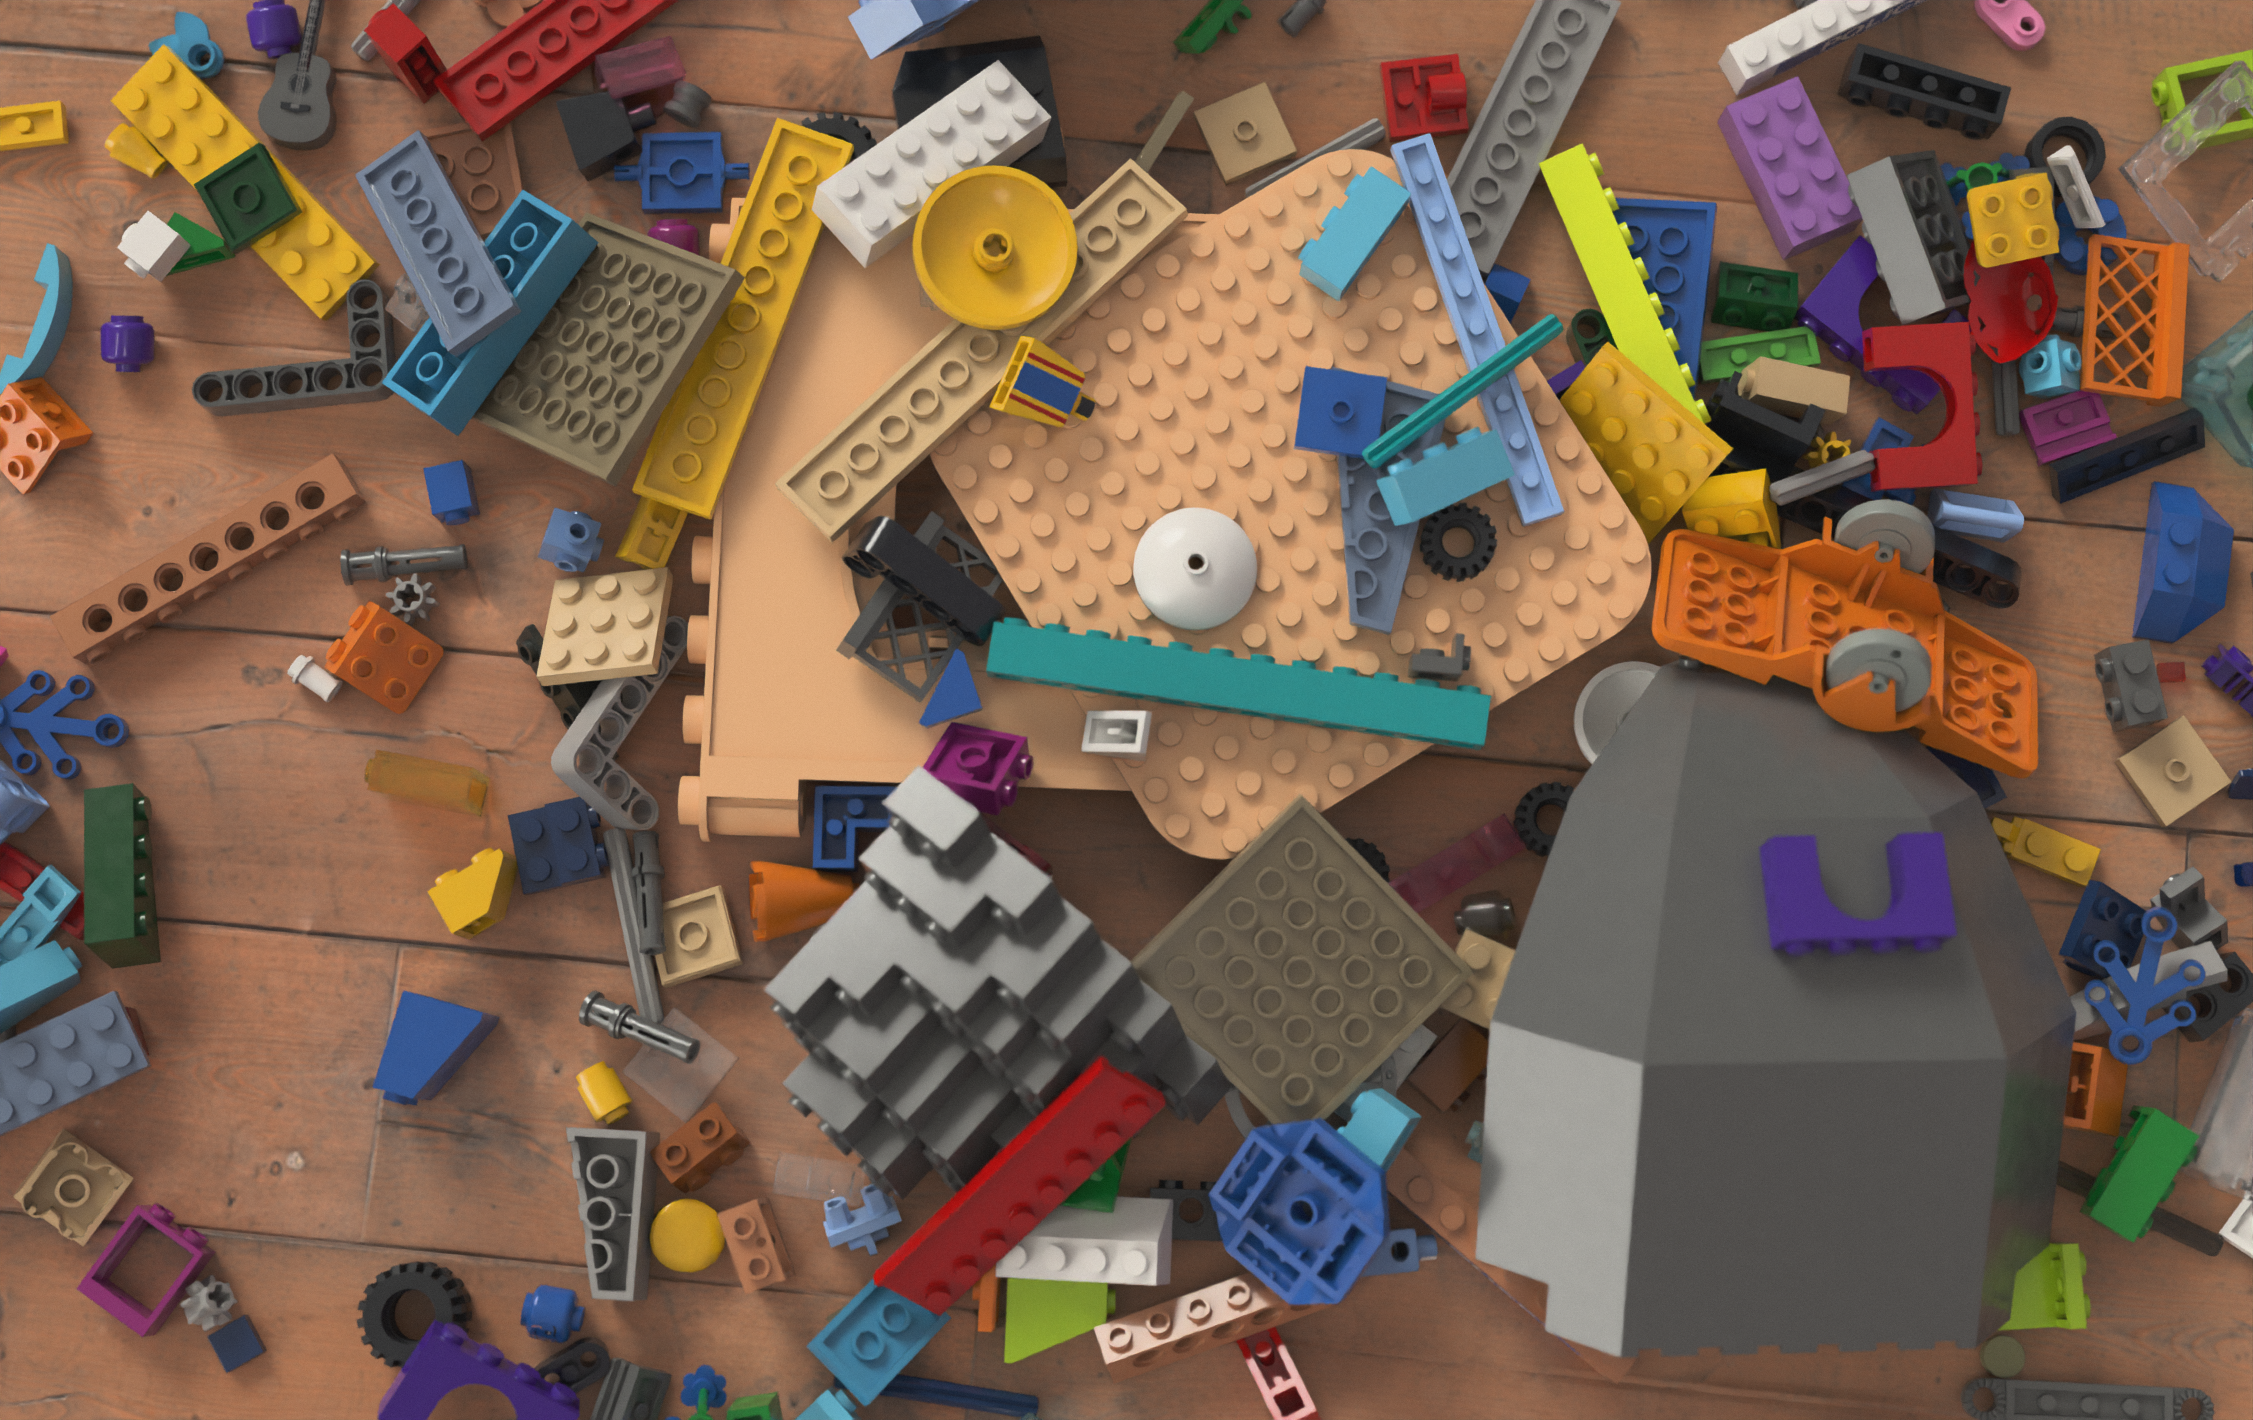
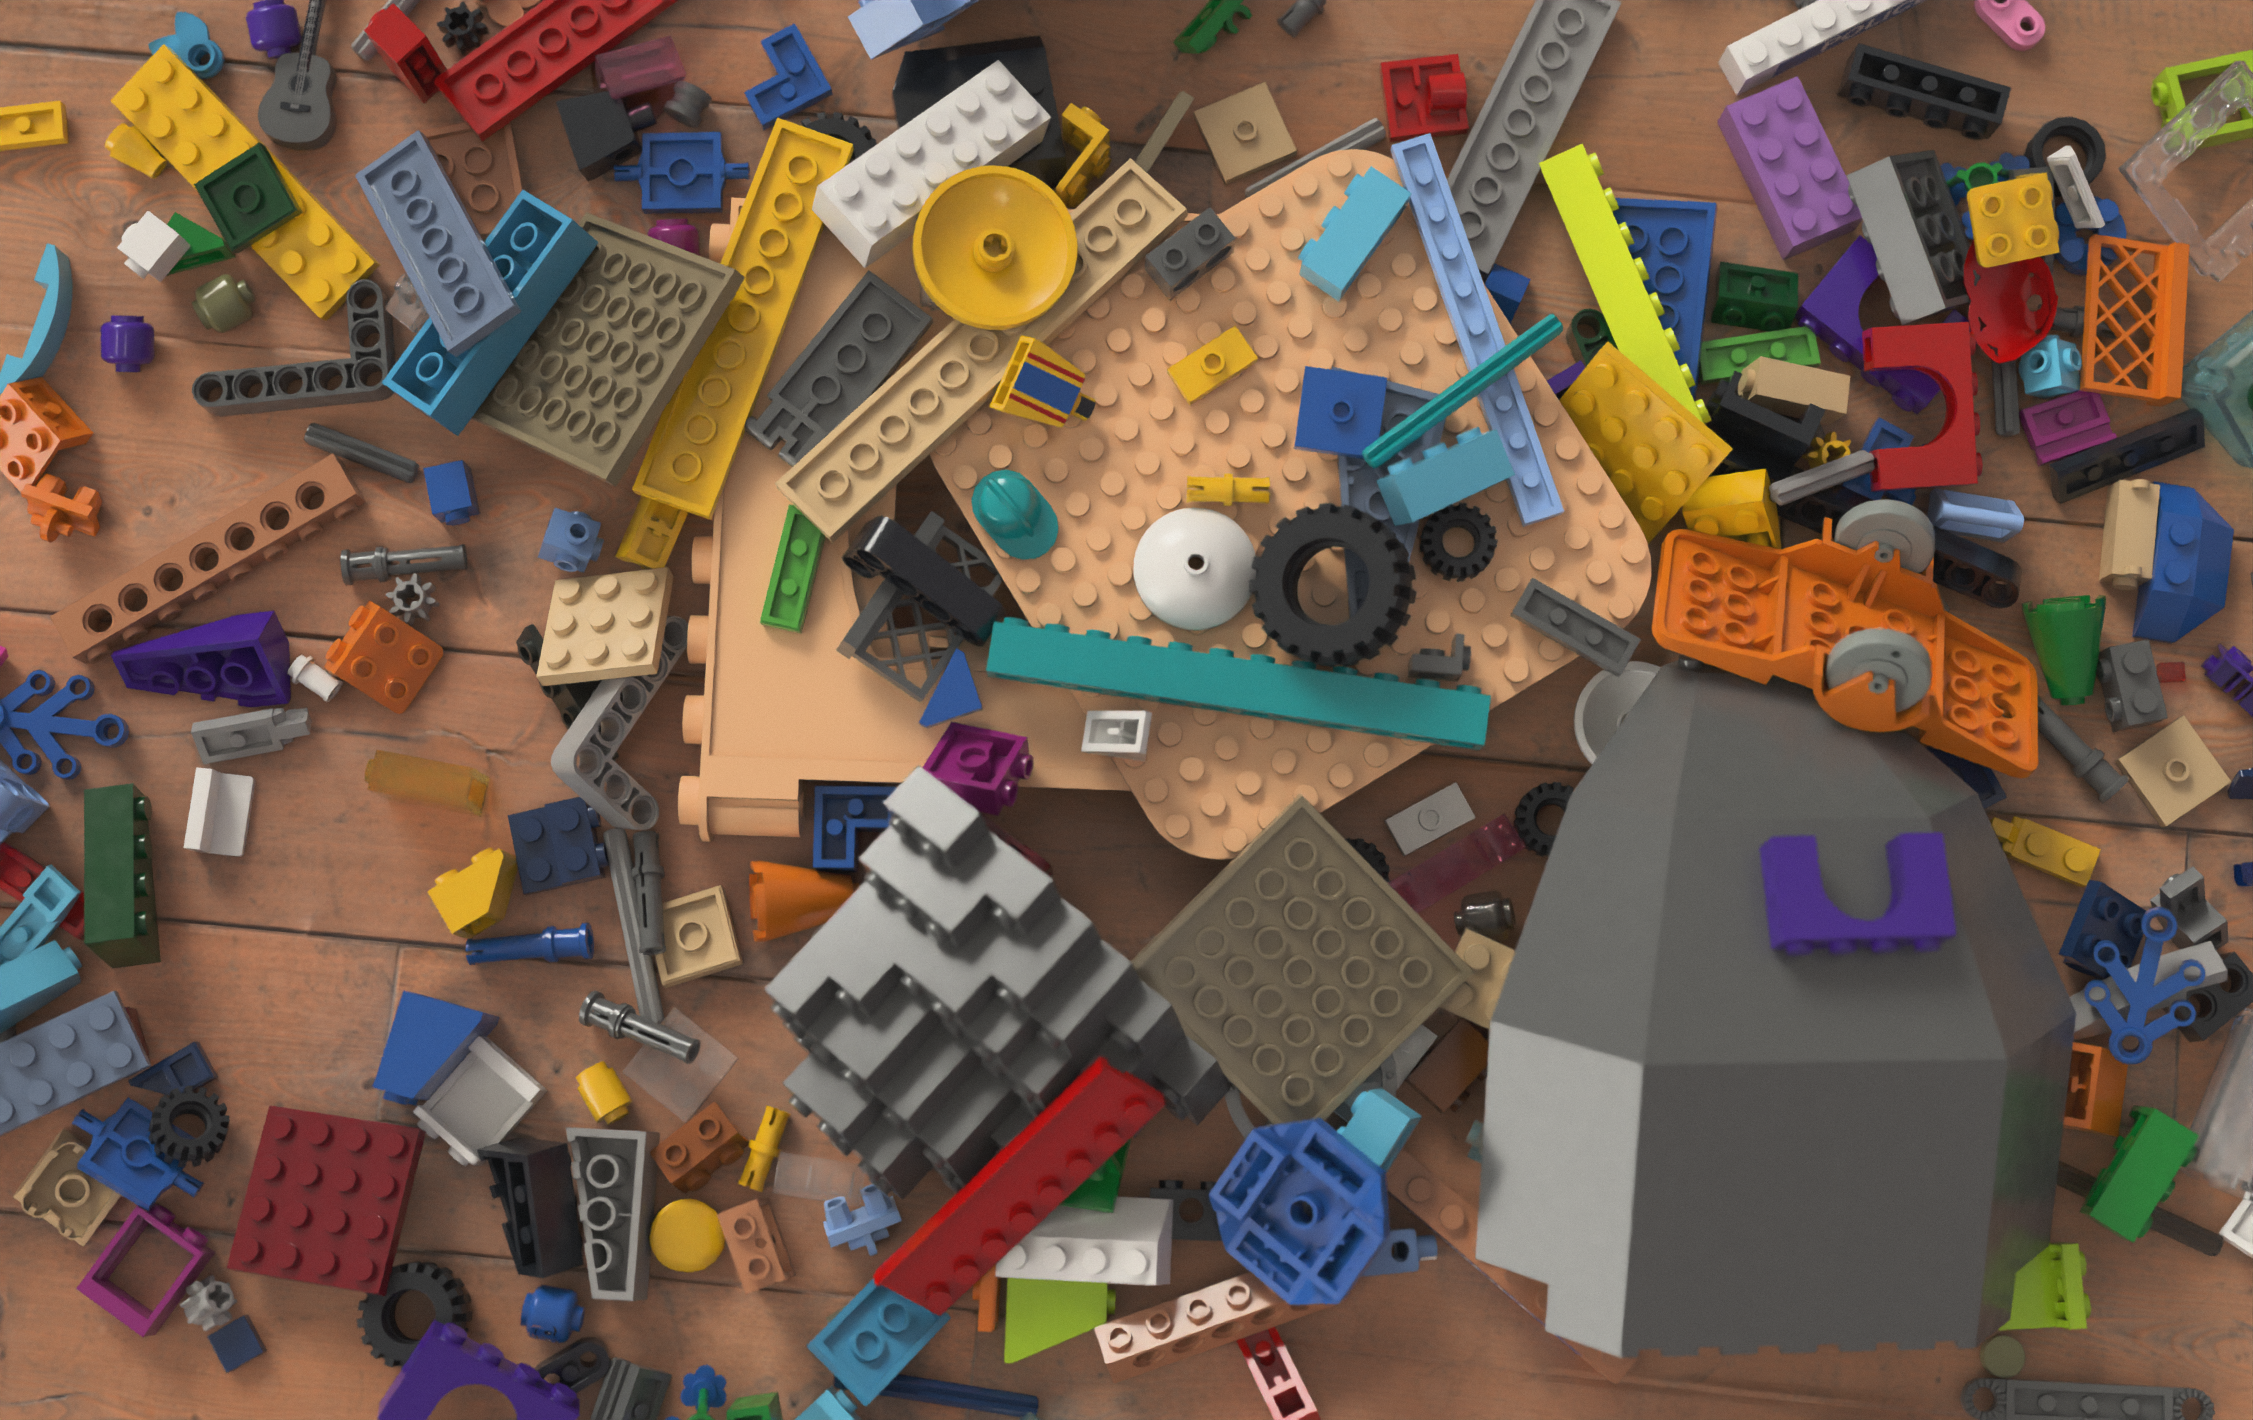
none -> orange hips [20,473,102,542]
none -> blue plate [72,1097,204,1212]
none -> dark purple wedge [111,611,291,708]
none -> dark blue tile [128,1041,218,1096]
none -> black tyre [149,1086,230,1168]
none -> white panel [184,767,256,857]
none -> light grey hinge [191,708,312,764]
none -> olive head [192,274,256,333]
none -> dark red plate [227,1105,426,1296]
none -> dark grey axle [304,423,419,483]
none -> white panel [413,1036,548,1167]
none -> black gear [437,1,489,55]
none -> blue pin [466,923,594,965]
none -> black wedge [477,1137,584,1278]
none -> yellow pin [738,1105,791,1192]
none -> blue plate [744,23,833,130]
none -> dark grey hinge [744,270,934,467]
none -> bright green tile [760,504,826,634]
none -> teal piece [972,470,1059,560]
none -> yellow bracket [1055,103,1112,209]
none -> dark grey brick [1145,207,1236,300]
none -> yellow plate [1167,325,1258,406]
none -> yellow pin [1187,473,1270,506]
none -> black tyre [1249,503,1416,667]
none -> white plate [1384,782,1476,857]
none -> dark grey plate [1510,578,1641,677]
none -> green cone [2022,595,2106,706]
none -> dark grey pin [2038,695,2130,803]
none -> tan brick [2099,479,2160,590]

